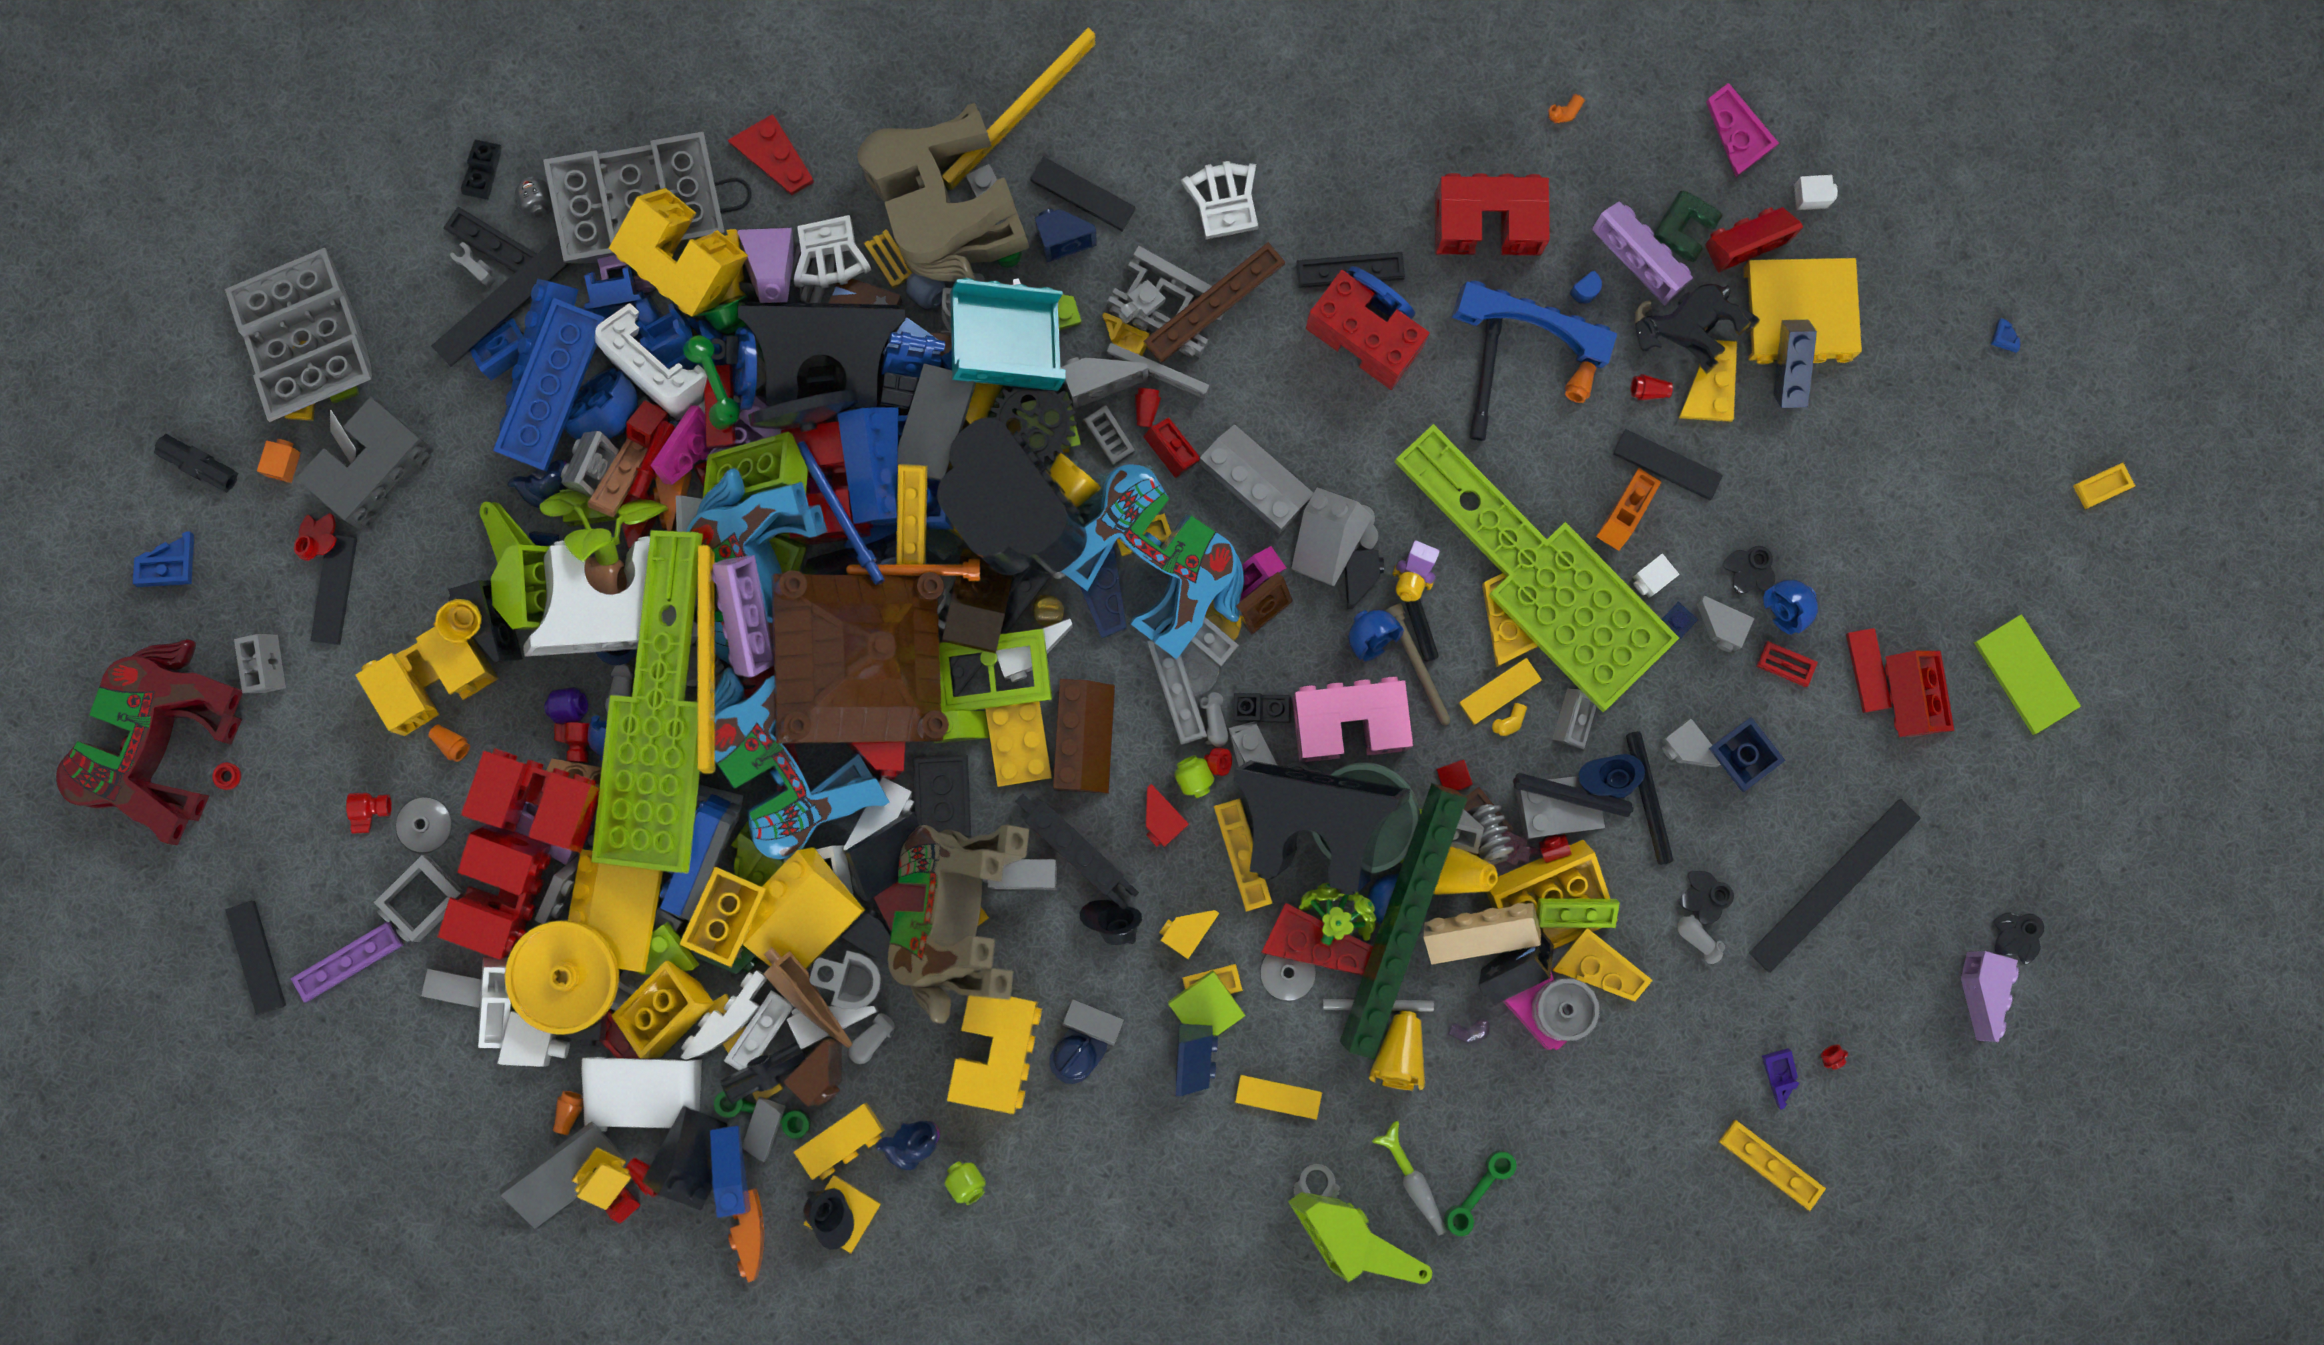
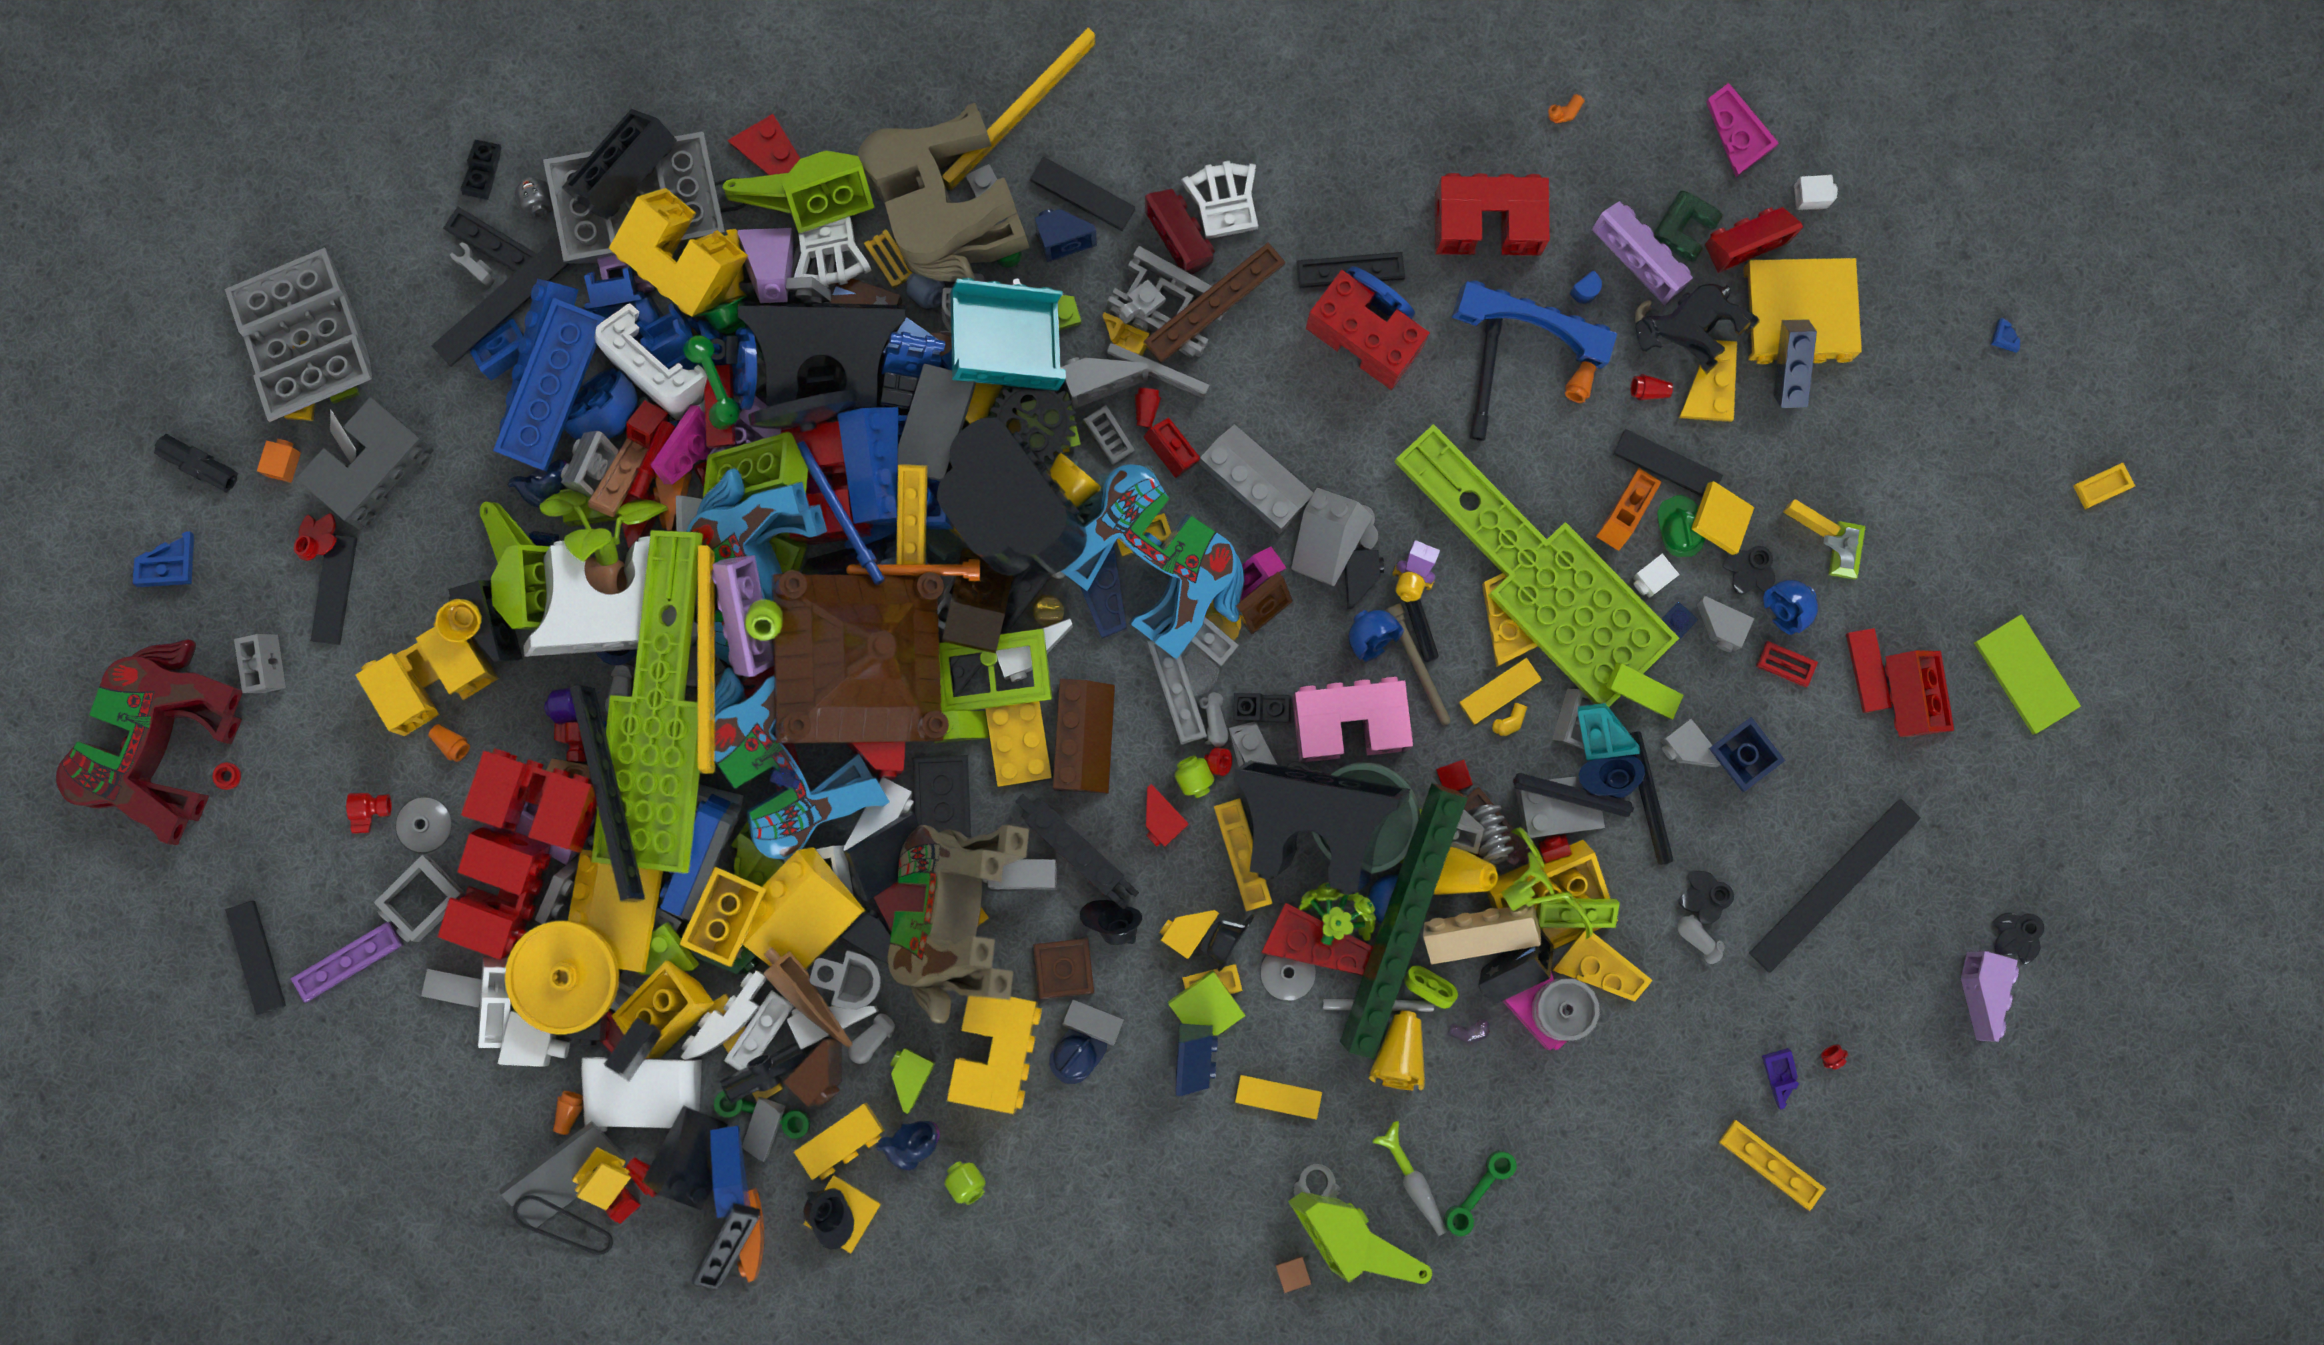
none -> black piece [513,1195,613,1255]
none -> black slope [562,109,677,220]
none -> black tile [570,685,645,903]
none -> black panel [604,1017,662,1082]
none -> black tile [692,1202,760,1290]
none -> lime slope [723,150,875,234]
none -> lime head [745,599,783,641]
none -> clear blue plate [769,767,801,790]
none -> light grey plate [786,277,831,303]
none -> lime slope [890,1048,936,1114]
none -> reddish brown tile [1033,938,1094,999]
none -> dark red slope [1145,189,1215,275]
none -> black piece [1201,914,1254,972]
none -> nougat tile [1276,1256,1311,1293]
none -> lime plate [1404,966,1458,1008]
none -> lime plant [1501,827,1593,939]
none -> teal wing [1577,703,1640,760]
none -> lime tile [1606,662,1684,720]
none -> green piece [1658,495,1705,557]
none -> yellow tile [1691,481,1754,555]
none -> yellow tile [1783,499,1840,537]
none -> piece [1823,521,1866,580]

